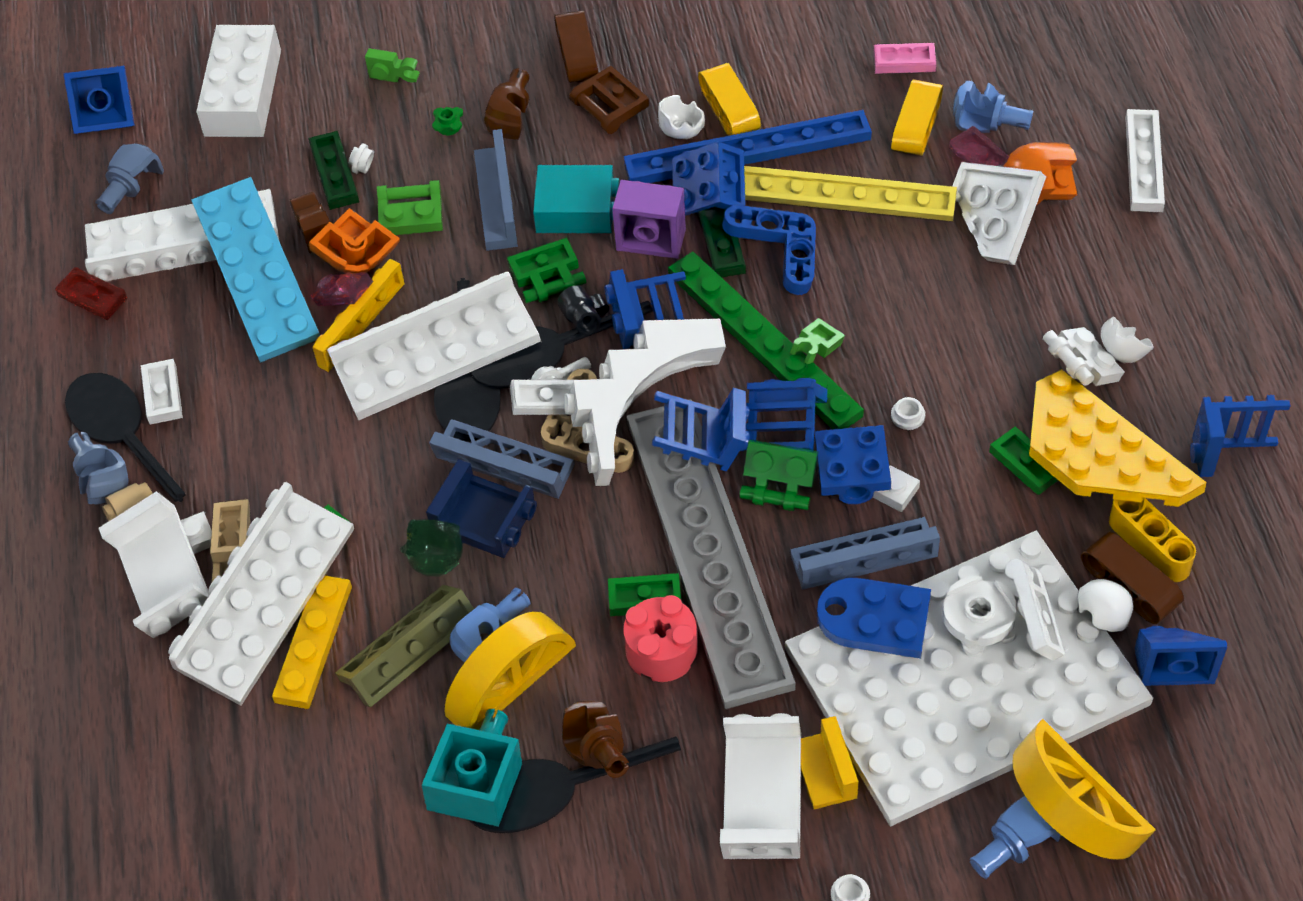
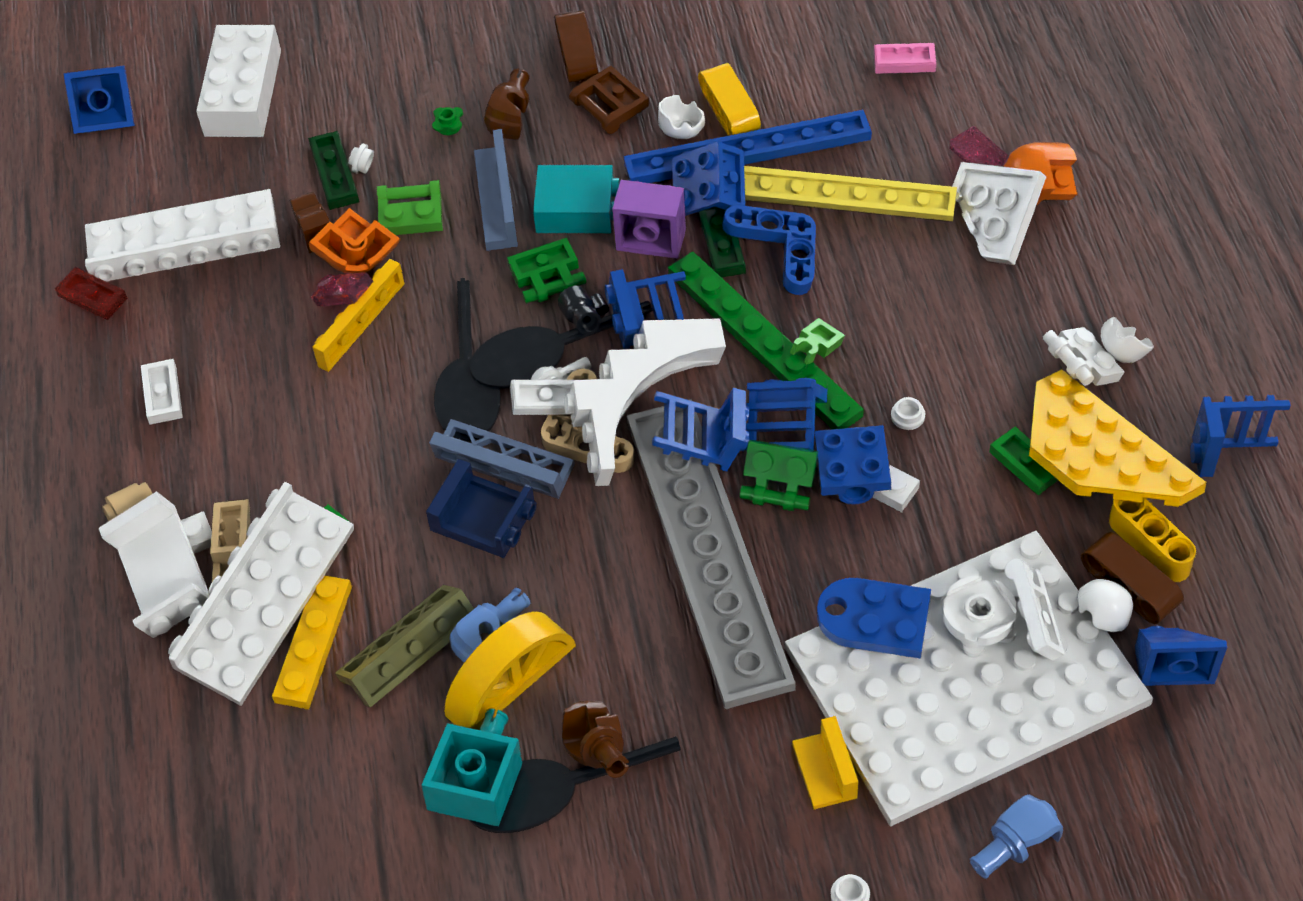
black piece [65,373,186,502] -> none
sand blue piece [68,432,129,504] -> none
sand blue piece [95,143,164,214] -> none
medium azure plate [191,177,320,363] -> none
white bracket [327,272,541,420] -> none
bright green plate [365,48,420,82] -> none
clear green helmet [400,519,463,577] -> none
green plate [608,573,681,616] -> none
coral brick [624,595,698,682] -> none
white panel [720,713,801,859] -> none
sand blue fence [790,517,940,590] -> none
yellow beam [891,79,943,156] -> none
medium blue piece [953,81,1033,133] -> none
yellow window [1012,719,1156,860] -> none
white plate [1125,109,1165,212] -> none

